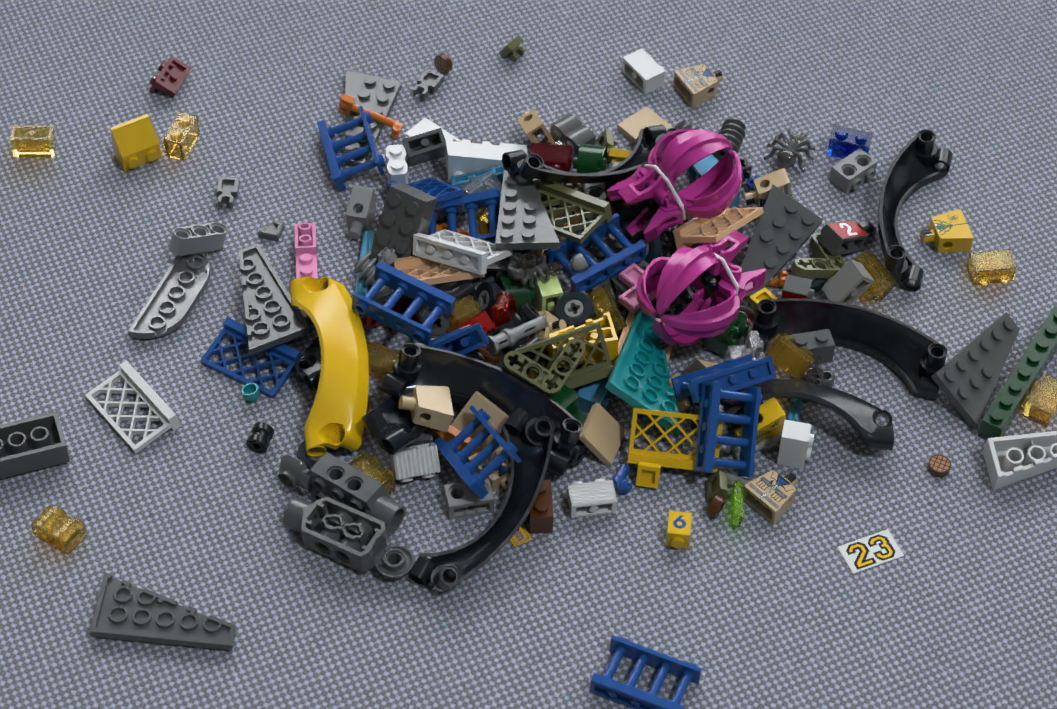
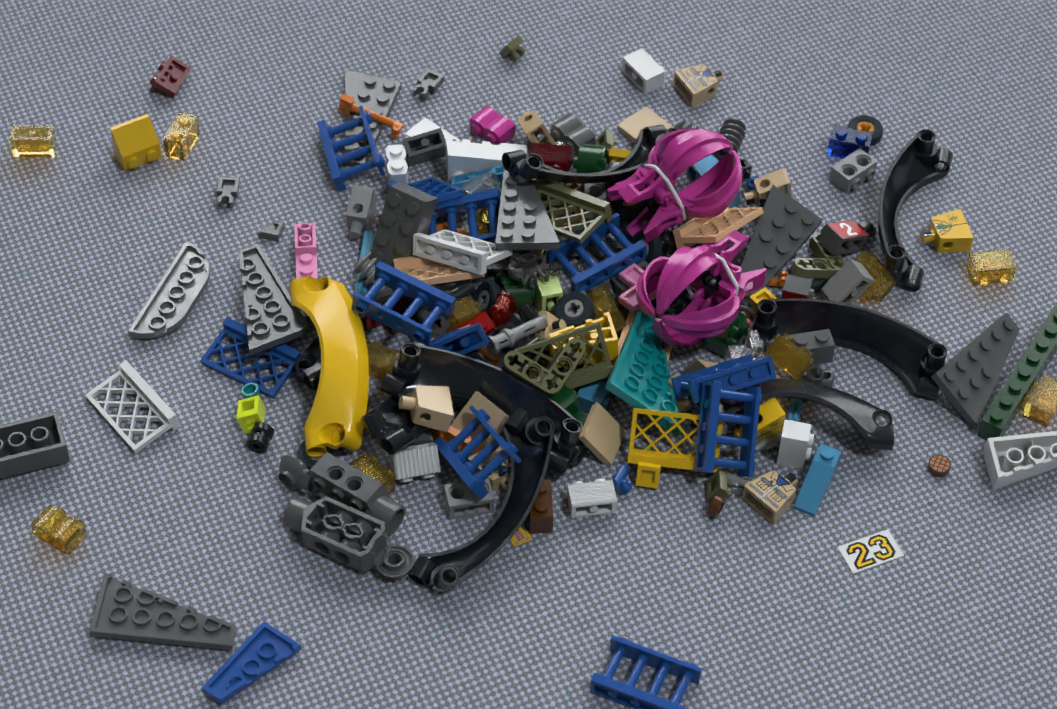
light grey beam [169,222,228,256] -> none
light grey plate [378,247,397,265] -> none
reddish brown tile [434,53,453,74] -> none
light grey hinge [570,253,589,272] -> none
yellow brick [666,511,692,549] -> none
clear neon green tile [731,479,744,530] -> none
animal [764,128,815,172] -> none
none -> blue wing [202,621,302,705]
none -> neon yellow brick [236,395,266,434]
none -> dark pink brick [469,106,515,144]
none -> dark azure slope [793,444,842,517]
none -> black bush [847,115,883,147]

